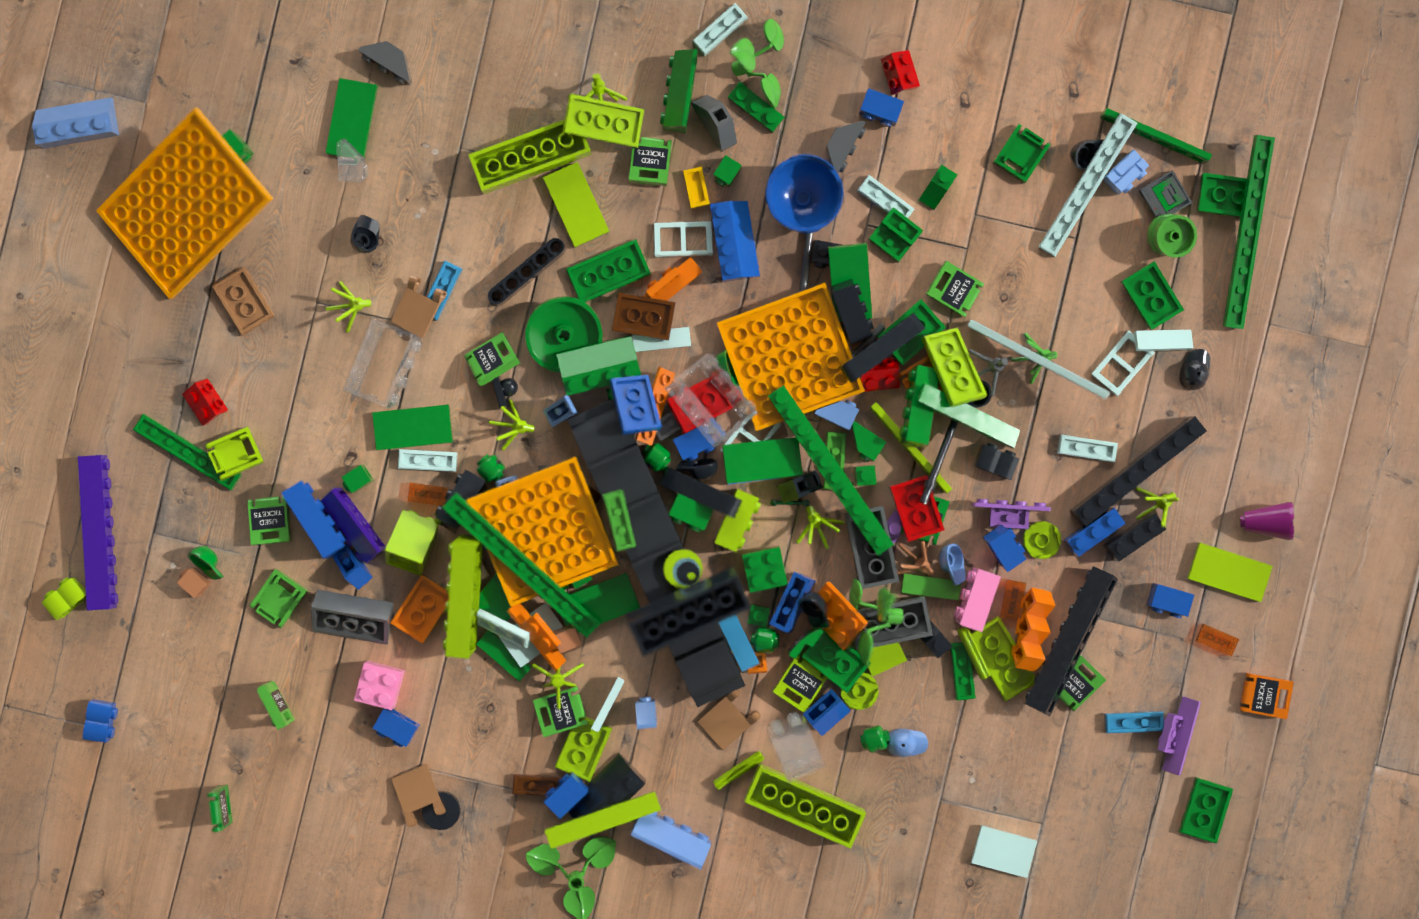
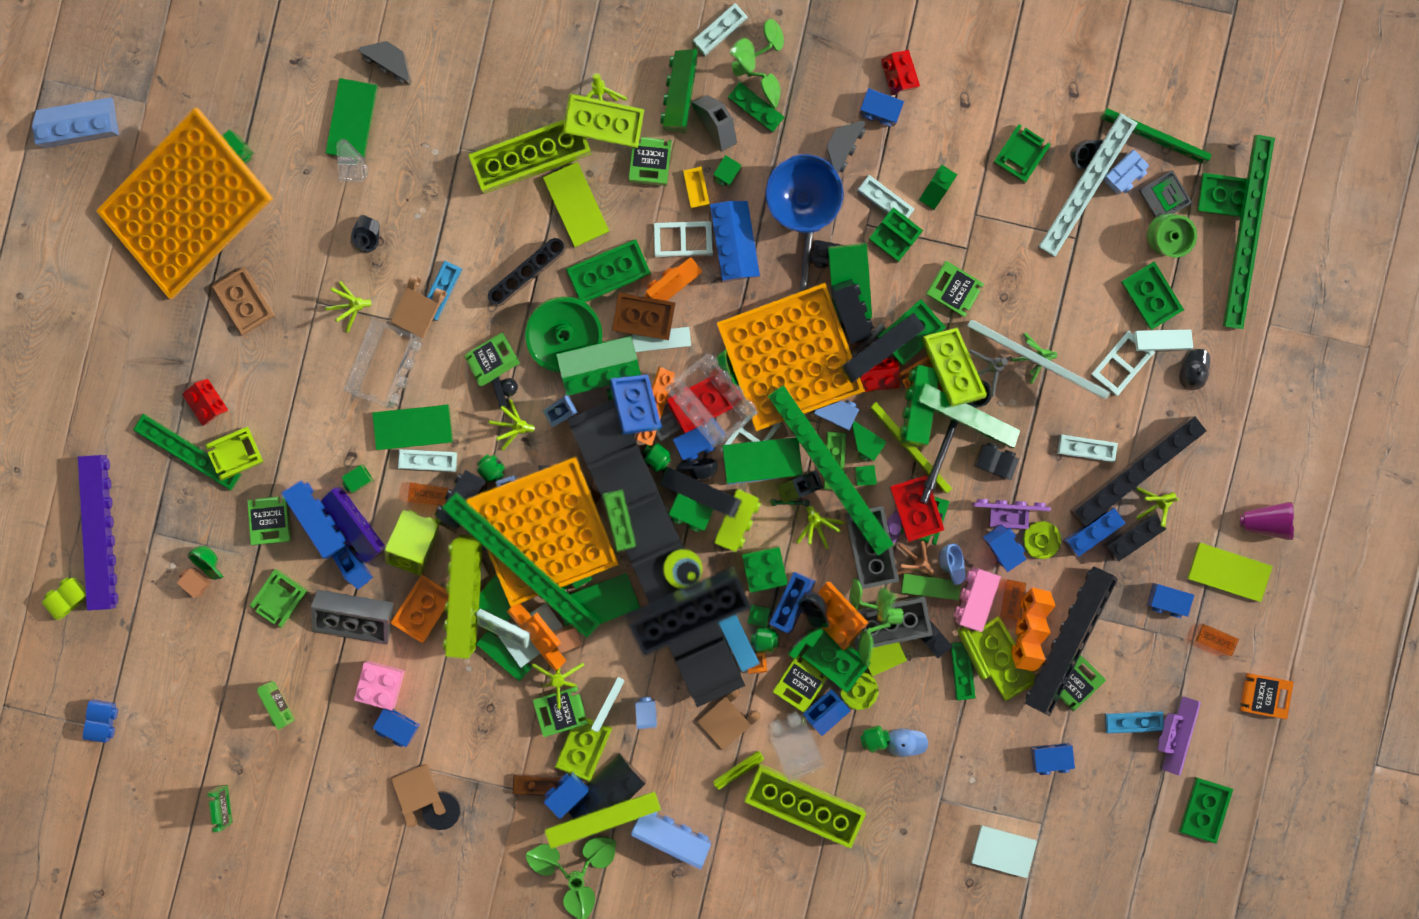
none -> blue brick [1031,743,1075,775]

